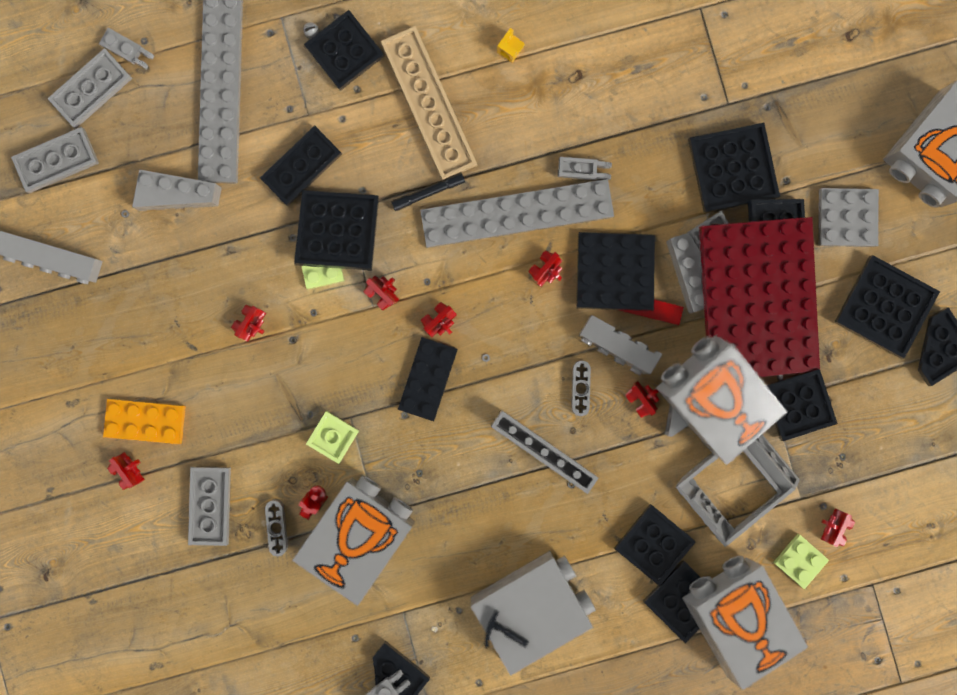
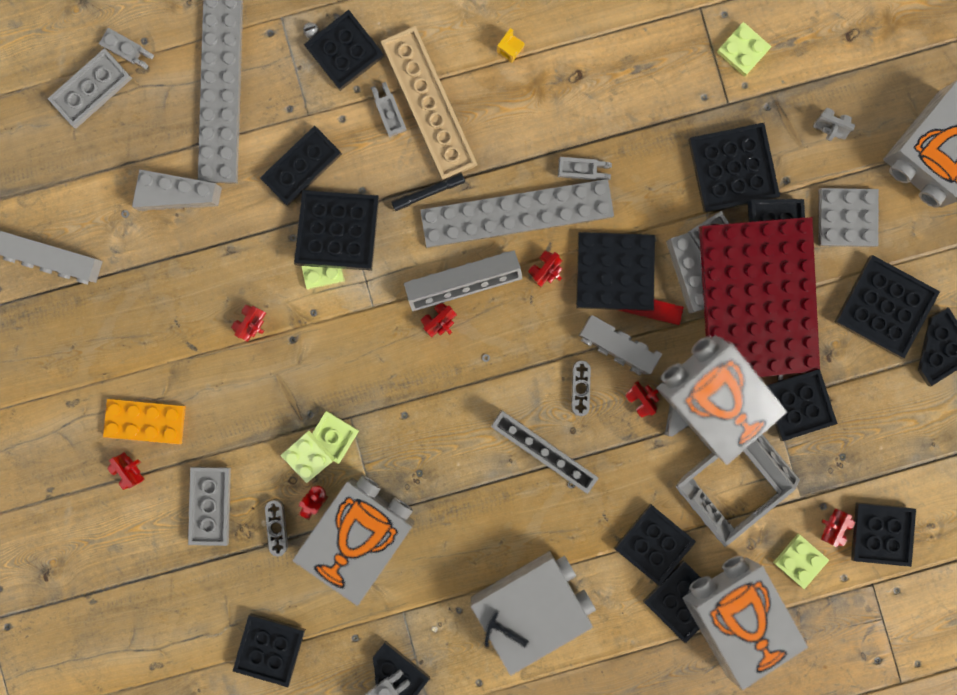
light grey plate [11,127,99,193] -> none
red hips [363,275,400,310] -> none
black plate [398,337,458,422] -> none
none -> black plate [232,613,306,687]
none -> yellowish green plate [280,431,335,483]
none -> light grey hinge [371,82,407,138]
none -> light grey brick [404,250,523,312]
none -> yellowish green plate [717,22,772,77]
none -> light grey hips [813,108,855,141]
none -> black plate [851,503,916,567]

